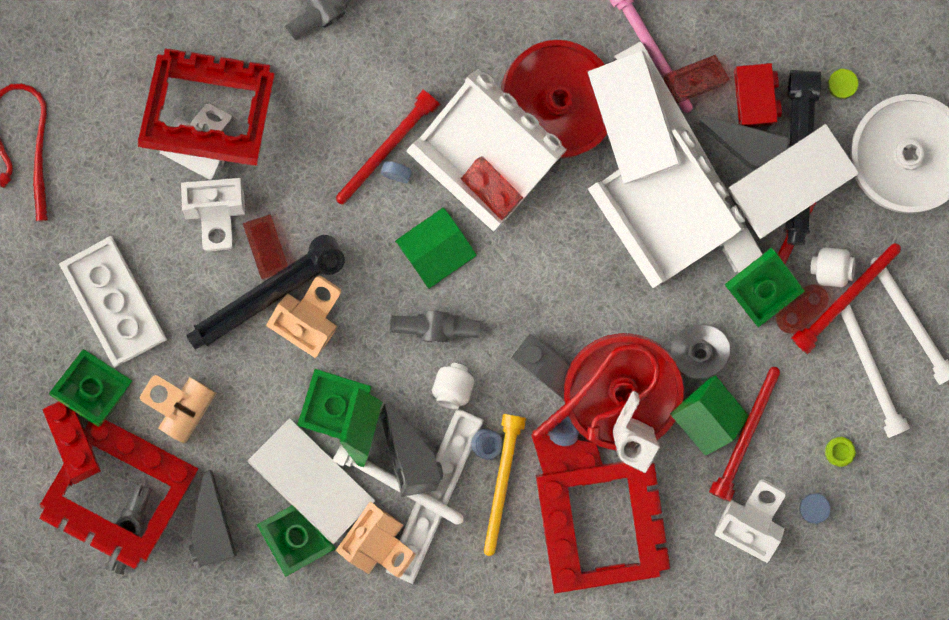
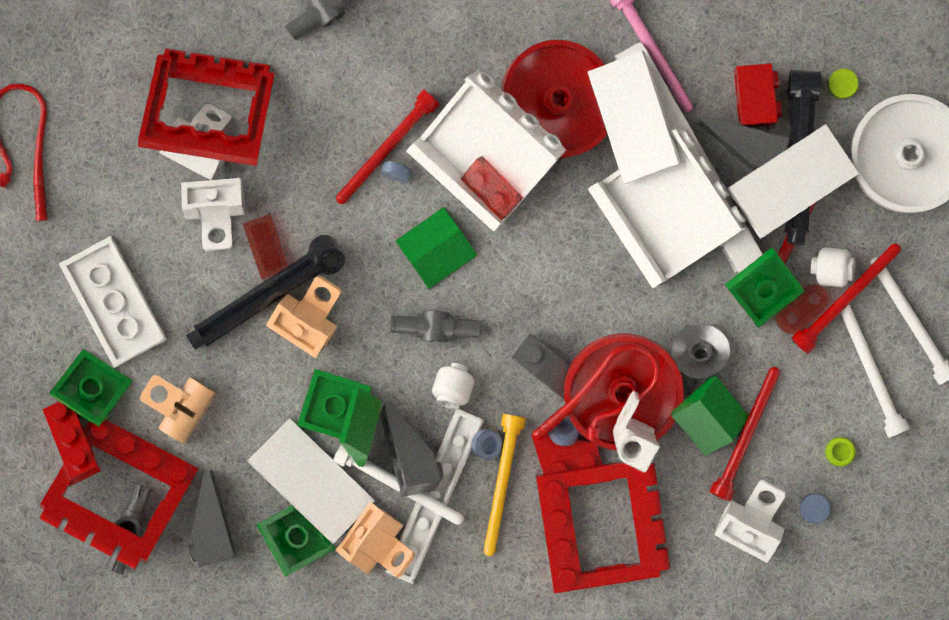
clear red plate [663,55,730,104] -> none

